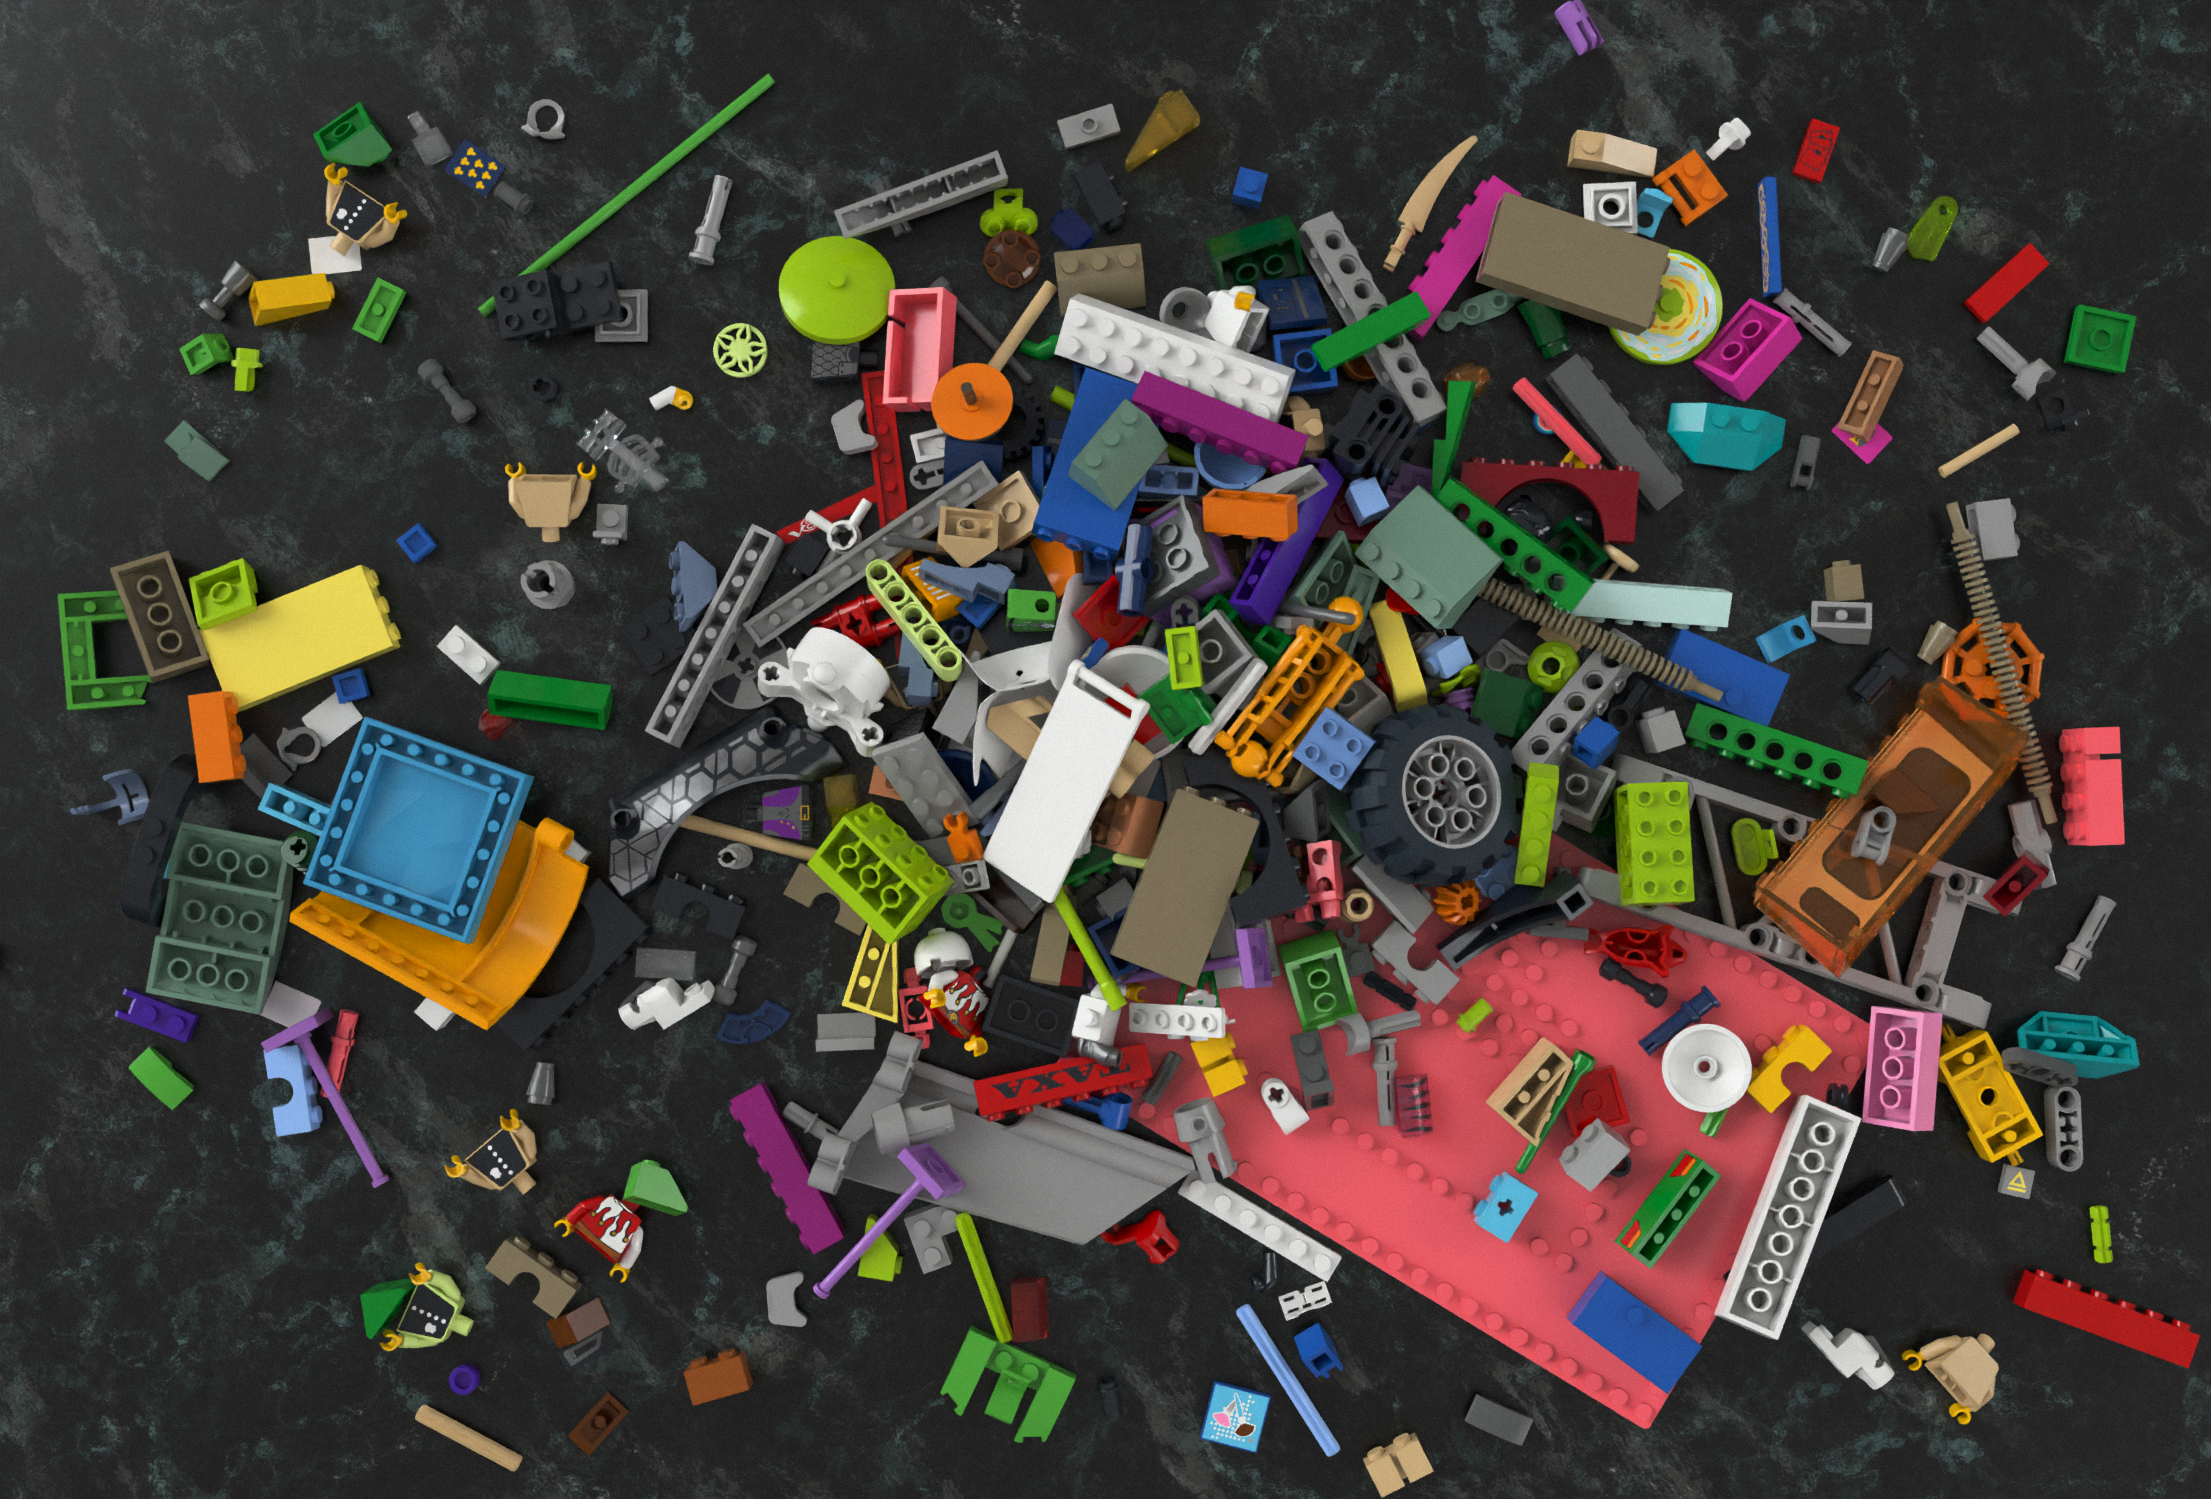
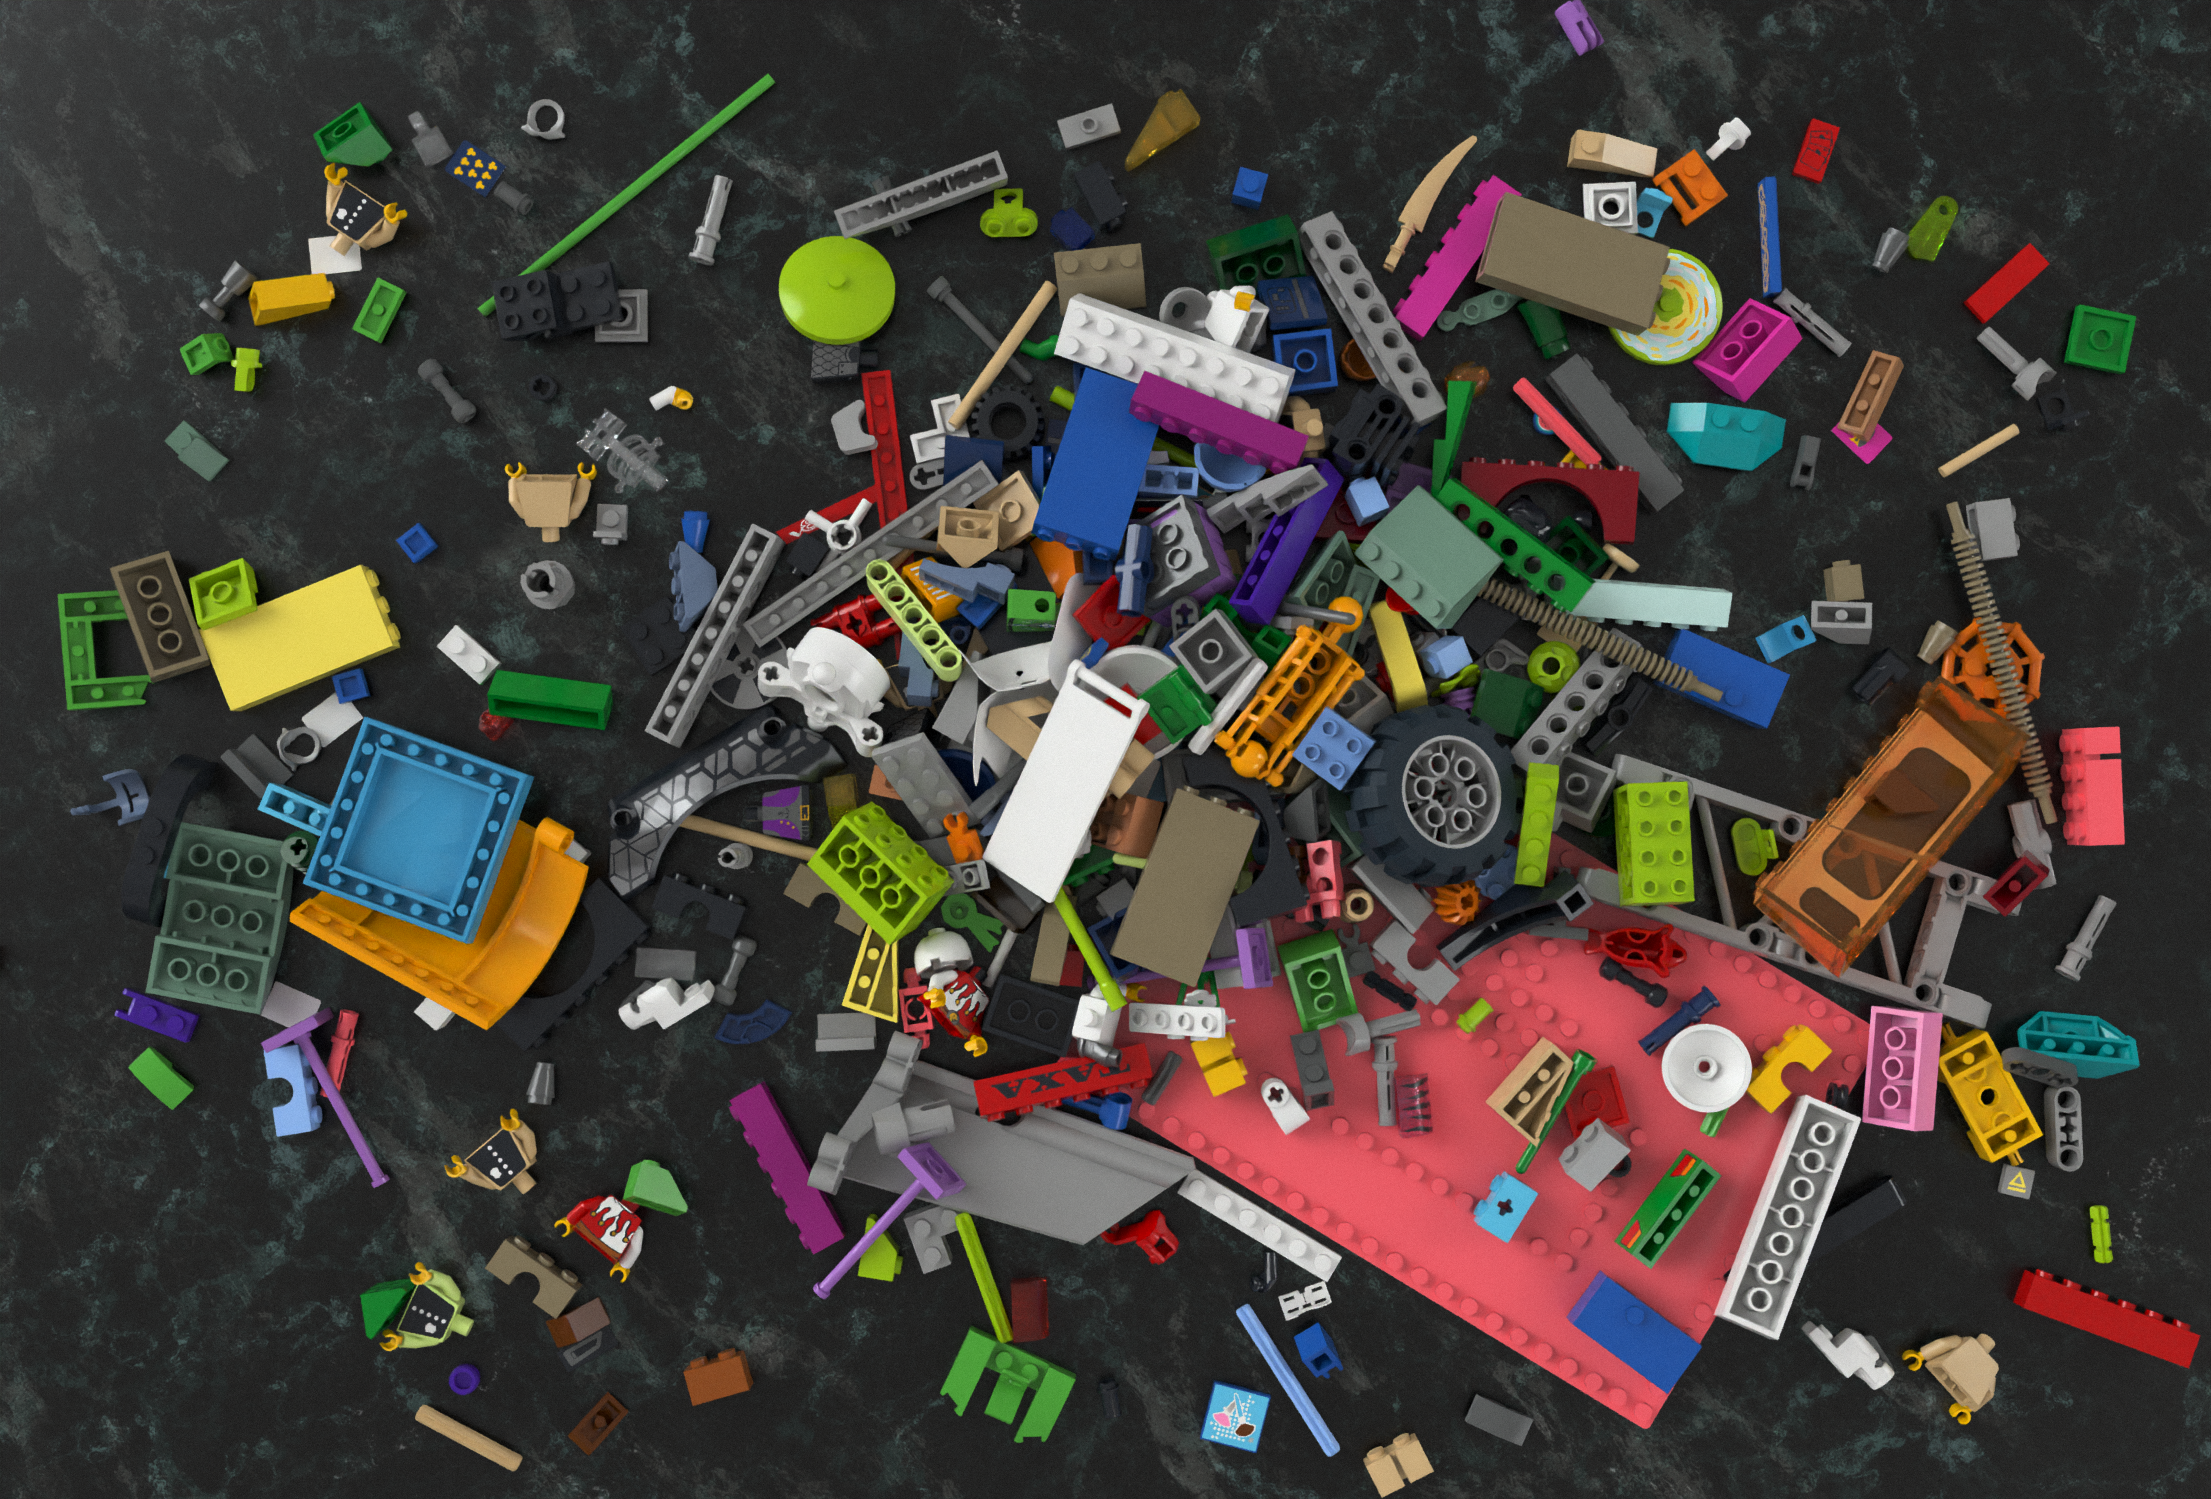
orange brick [188,691,246,783] -> none
yellowish green wheel [713,323,768,378] -> none
light grey piece [766,1271,807,1327] -> none
light grey axle [782,1102,839,1141] -> none
coral piece [883,287,957,412] -> none
orange piece [931,363,1013,442] -> none
reddish brown dish [983,229,1041,288] -> none
sand green slope [1068,398,1168,511] -> none
lime plate [1165,626,1204,690] -> none
light grey piece [1173,1097,1237,1183] -> none
orange brick [1202,489,1298,542] -> none
green slope [1310,291,1431,372] -> none
blue brick [1572,716,1620,770] -> none
light grey brick [1635,707,1686,754] -> none
green brick [1685,703,1869,800] -> none
light grey piece [1851,806,1896,866] -> none
none -> blue cone [681,511,710,553]

